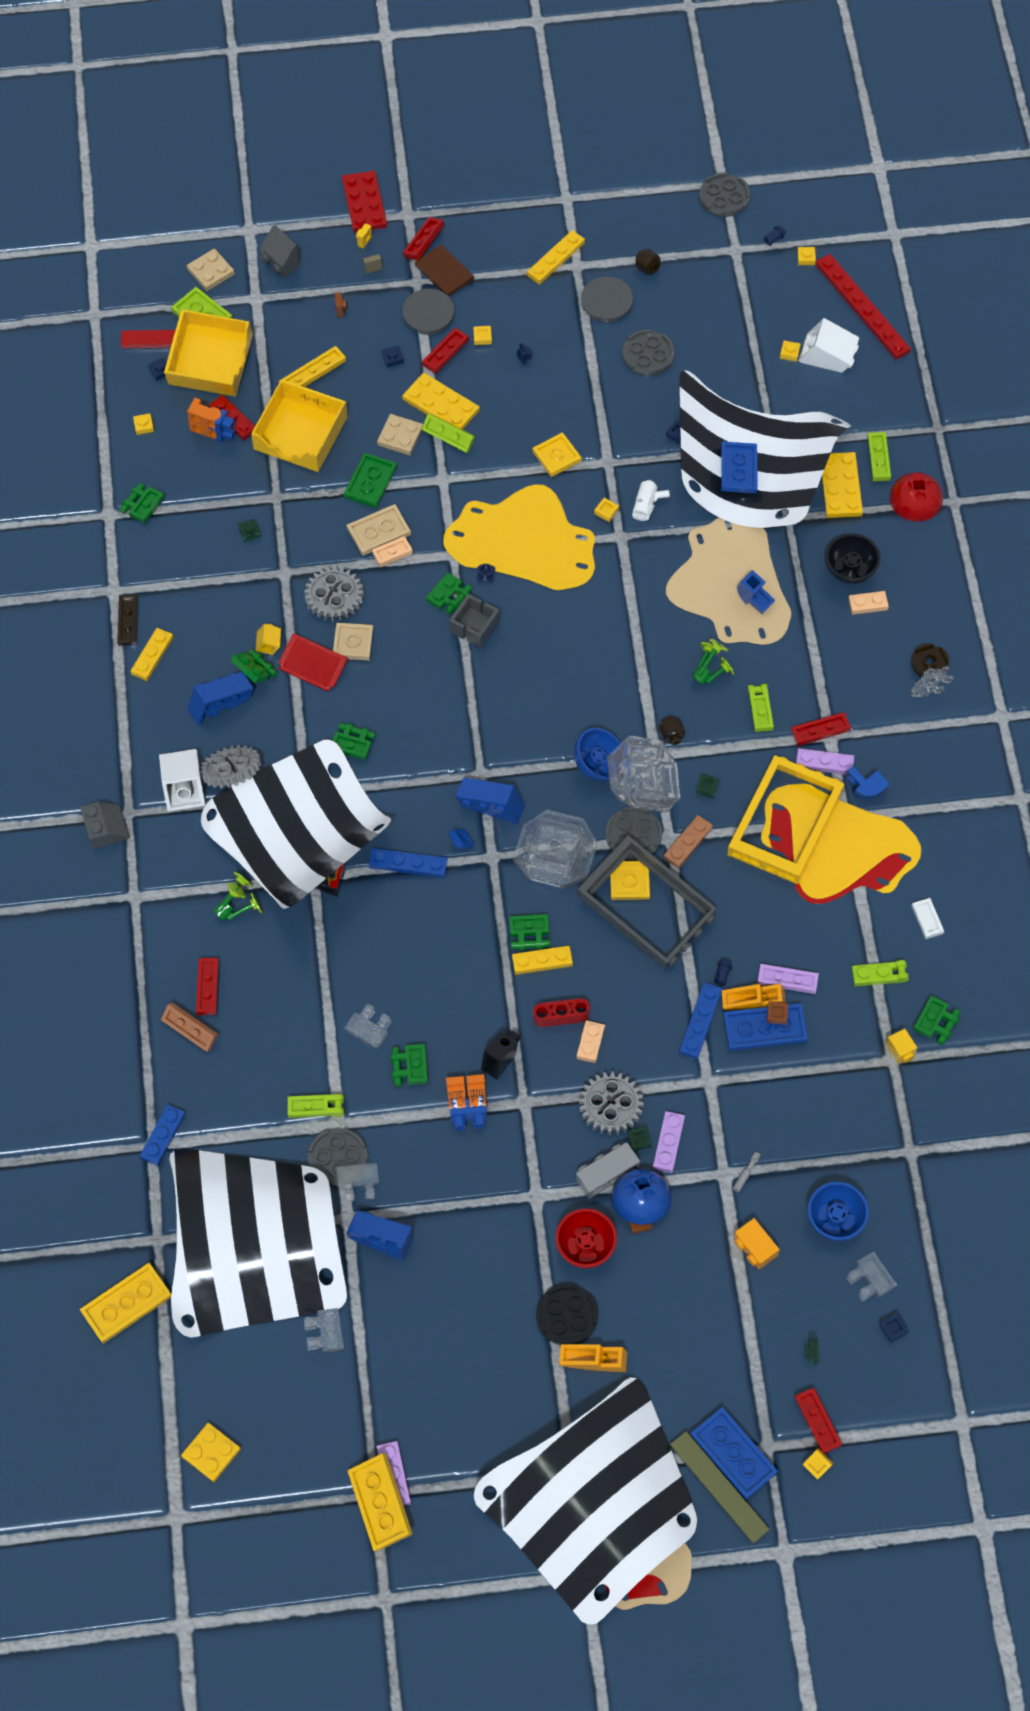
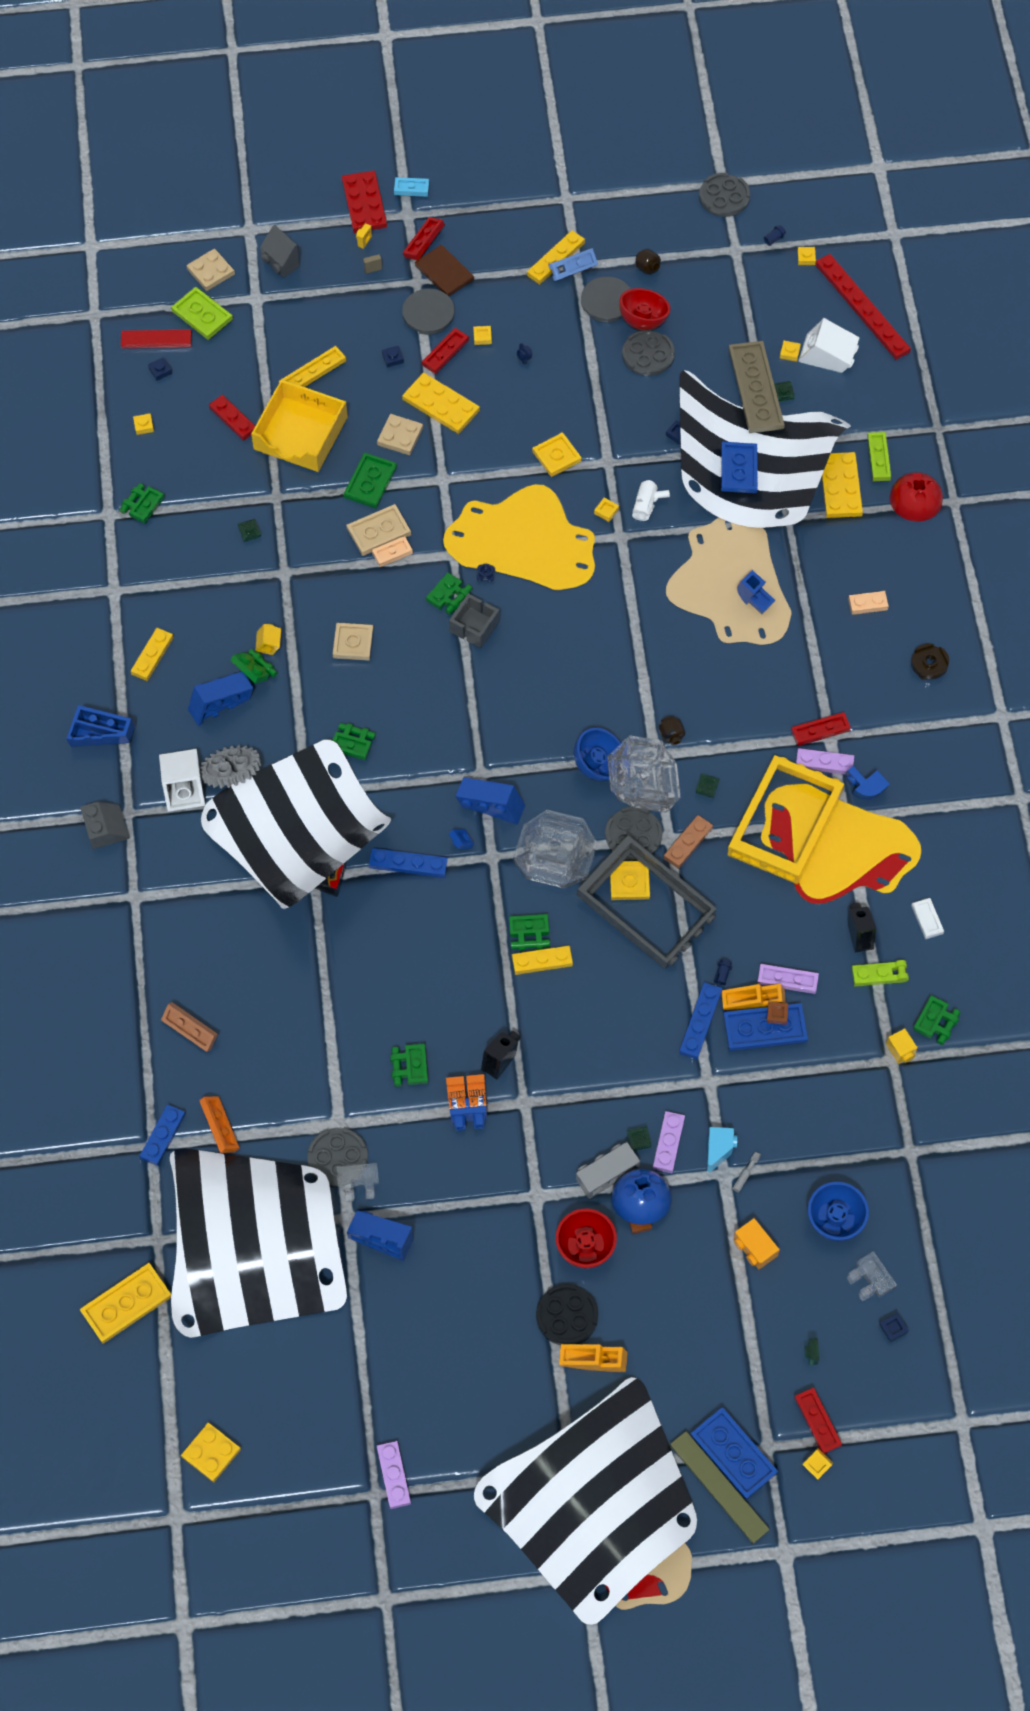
dark brown tile [117,594,138,646] -> none
yellow piece [164,309,253,397] -> none
orange hips [187,398,236,442] -> none
red plate [196,958,219,1015] -> none
plant [214,872,263,921] -> none
red window [278,633,348,692] -> none
lime plate [288,1094,344,1118] -> none
light grey gear [304,566,364,621] -> none
clear plate [304,1308,344,1353] -> none
dark orange plate [334,292,347,318] -> none
clear plate [344,1003,392,1050] -> none
yellow plate [347,1453,413,1551] -> none
lime plate [421,413,476,453] -> none
red beam [533,999,590,1027] -> none
light nougat plate [577,1021,605,1063] -> none
light grey gear [579,1071,644,1136] -> none
plant [692,639,734,685] -> none
lime plate [747,683,774,732] -> none
black piece [826,534,880,584] -> none
clear plate [910,666,954,698] -> none
none -> blue wedge [66,705,135,747]
none -> orange plate [200,1096,240,1153]
none -> medium azure plate [394,177,429,197]
none -> medium blue plate [548,248,598,281]
none -> red piece [619,288,671,331]
none -> medium azure slope [707,1127,737,1172]
none -> dark tan plate [728,341,785,433]
none -> clear green plate [774,381,795,402]
none -> black torso [848,903,876,953]

